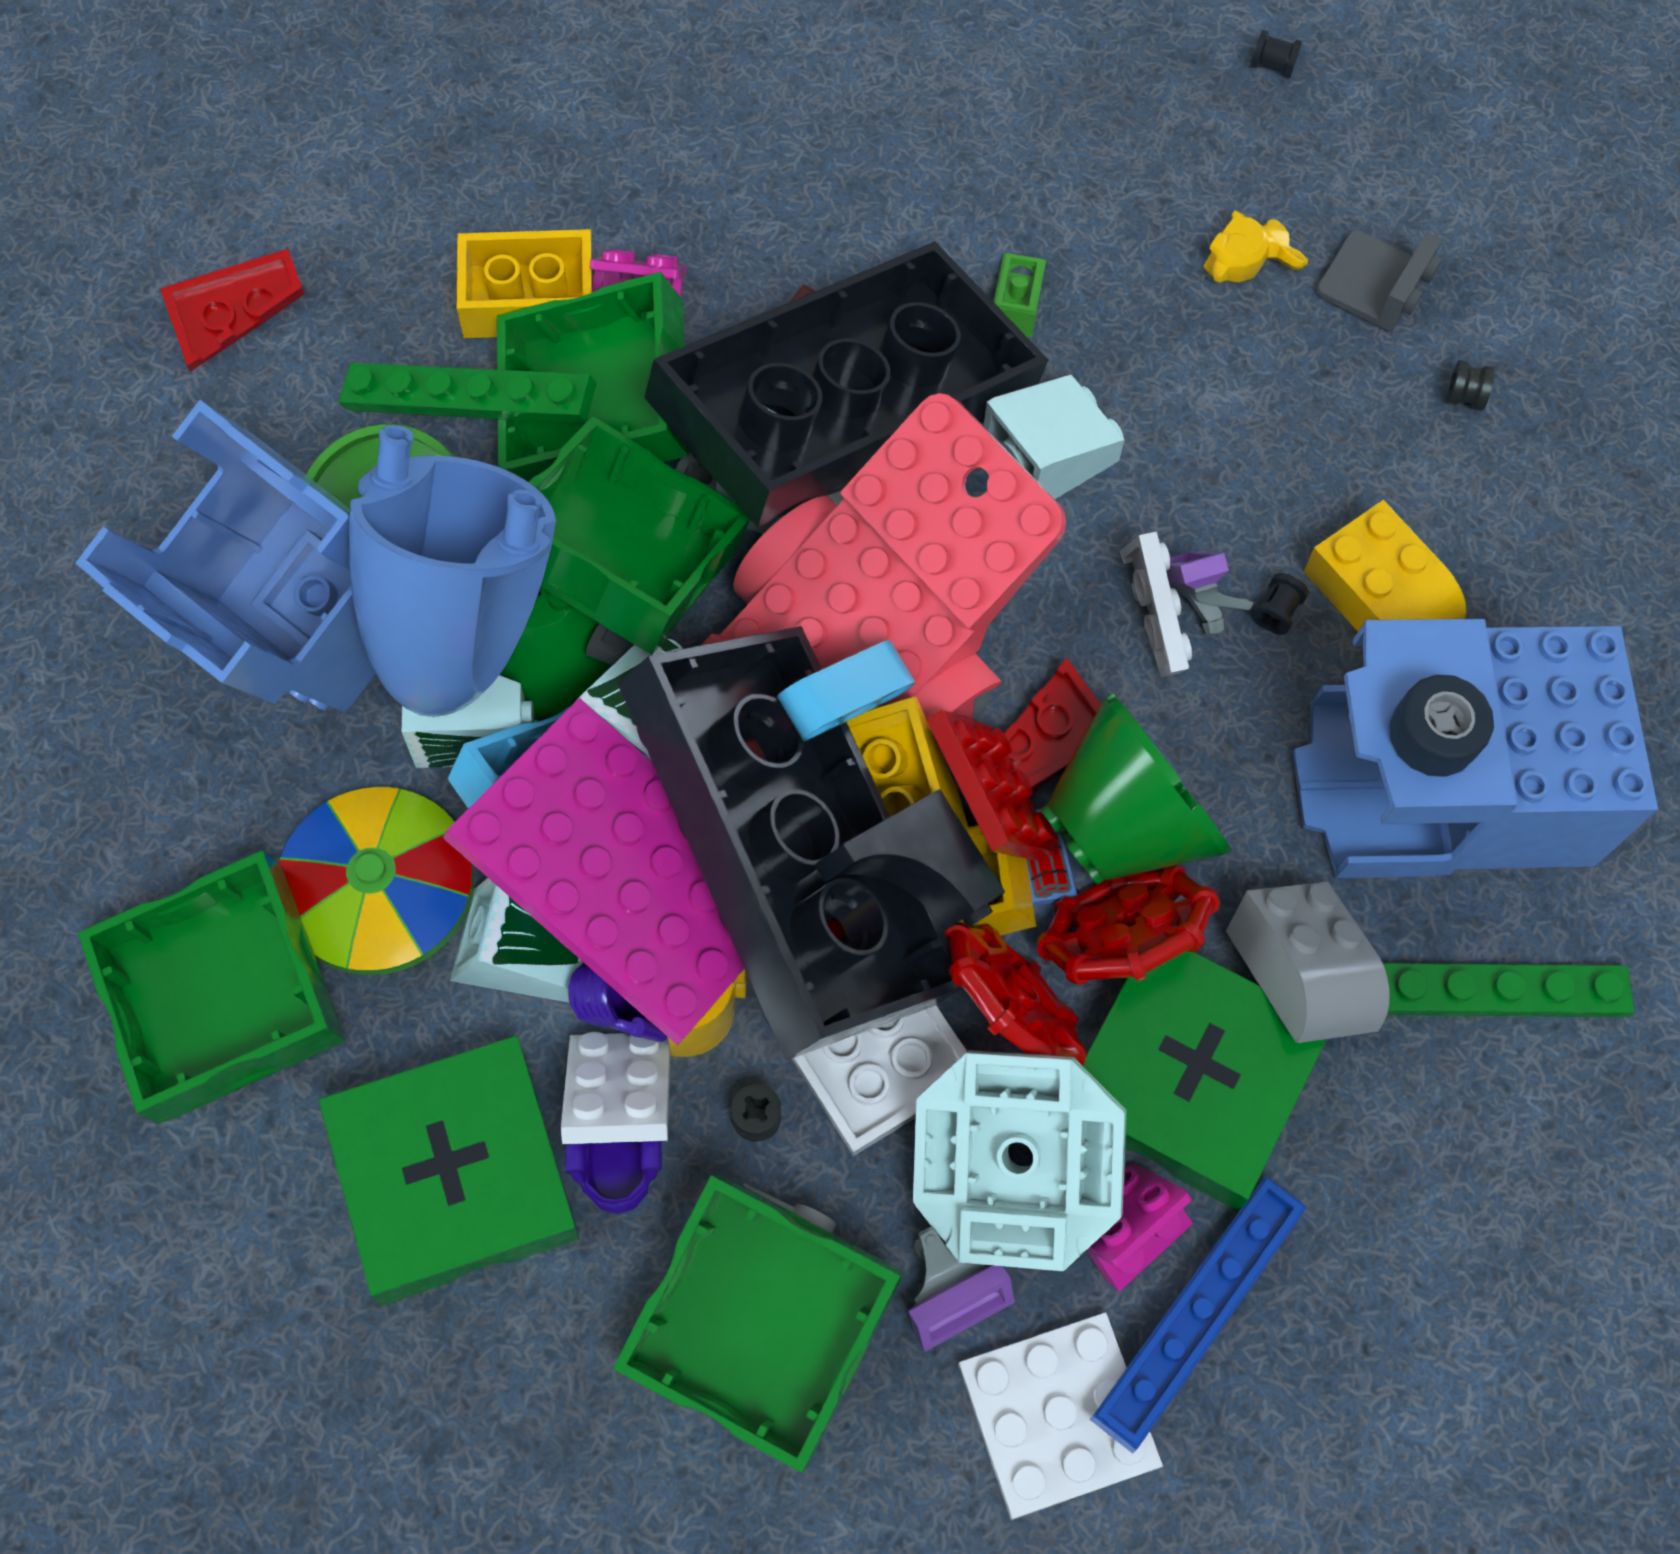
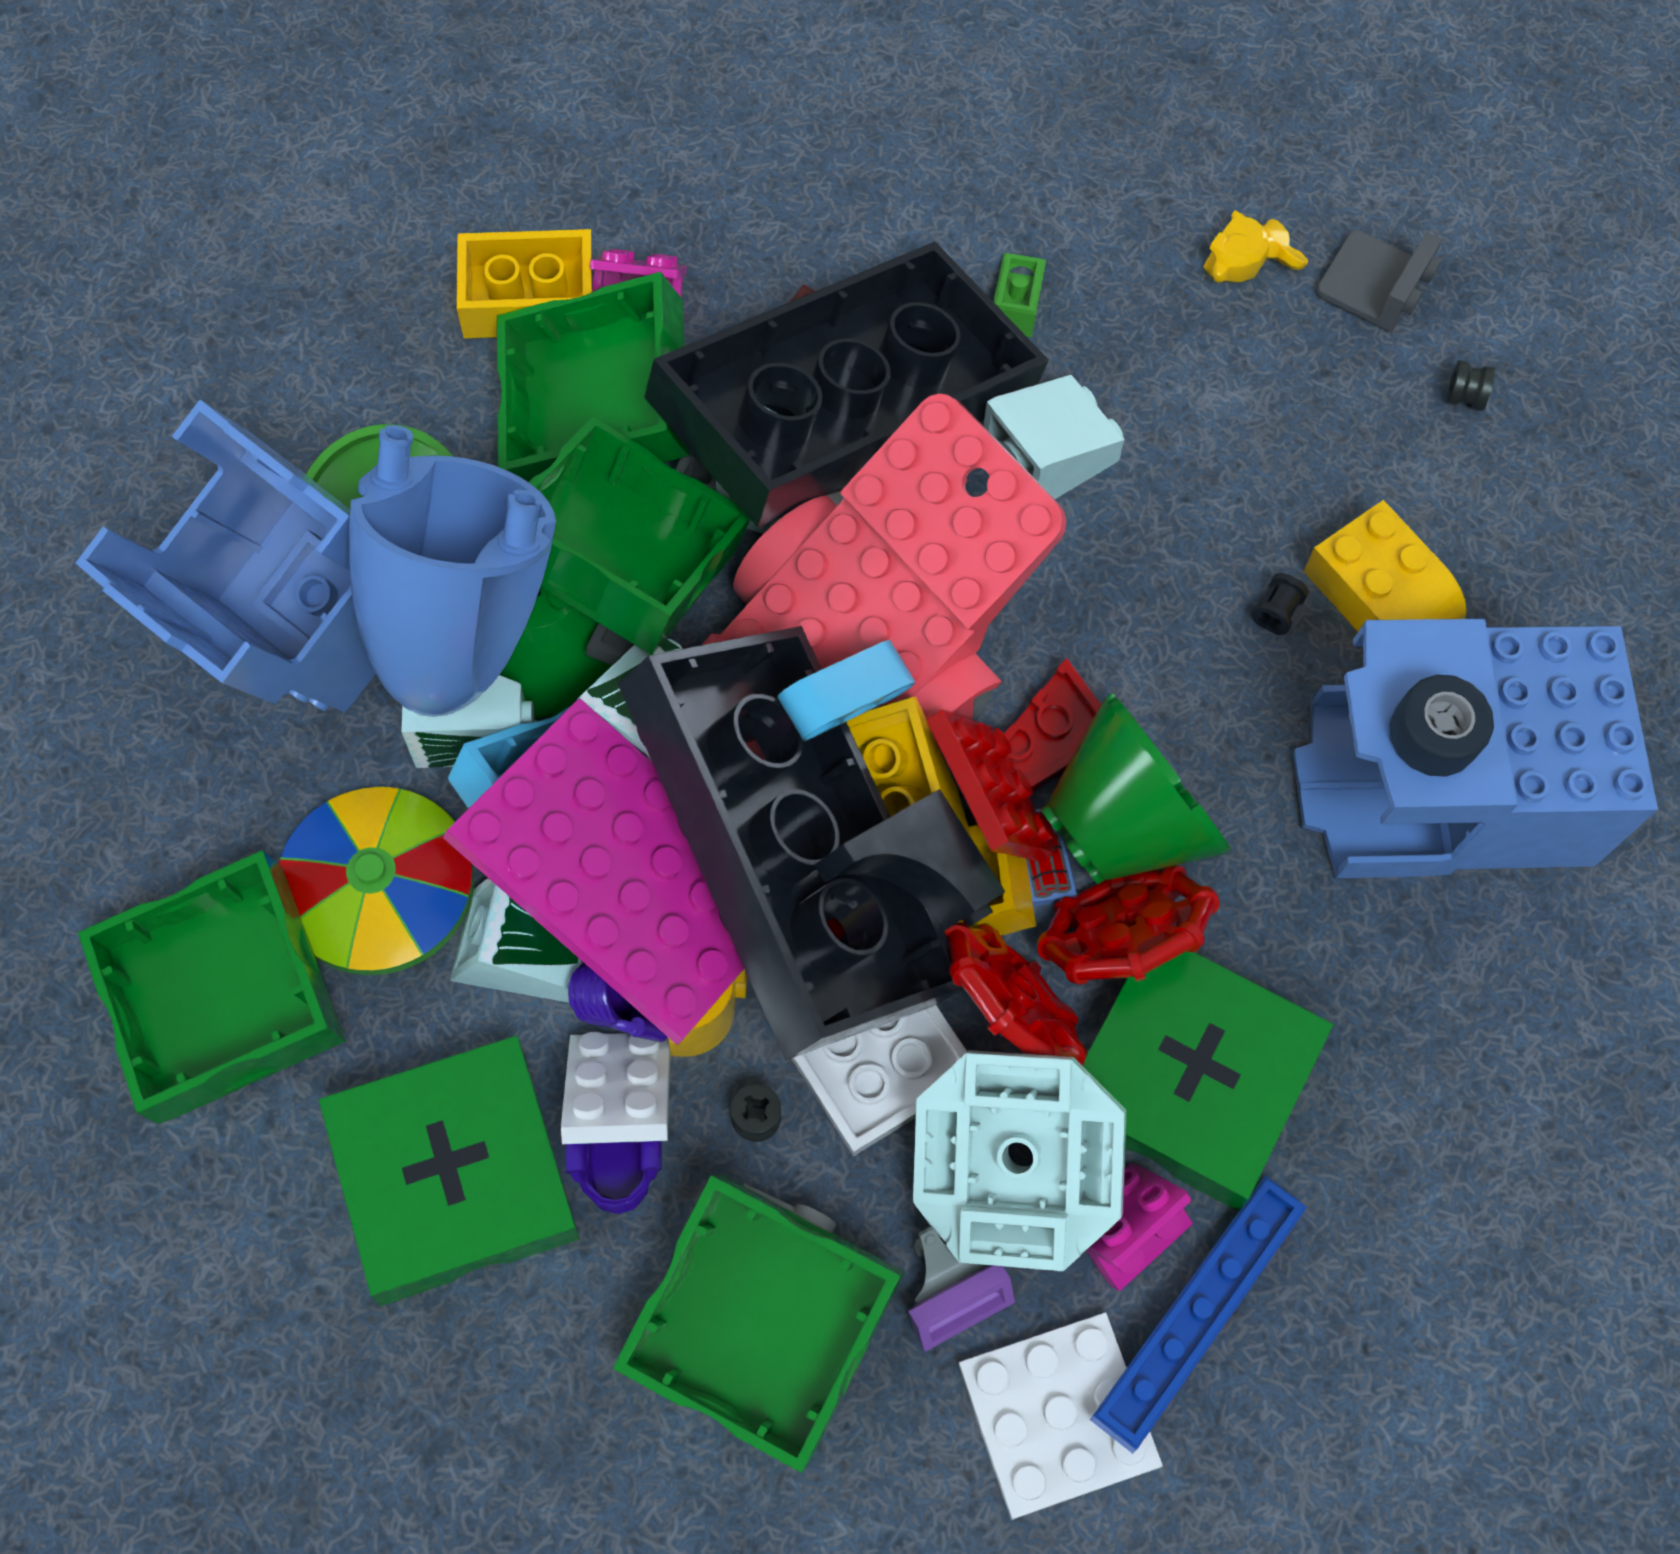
red wing [160,249,304,372] -> none
green plate [338,363,597,424] -> none
white wing [1119,532,1192,678] -> none
piece [1166,550,1254,635] -> none
light grey brick [1226,882,1390,1043] -> none
black bush [1250,29,1302,78] -> none
green plate [1383,963,1634,1017] -> none

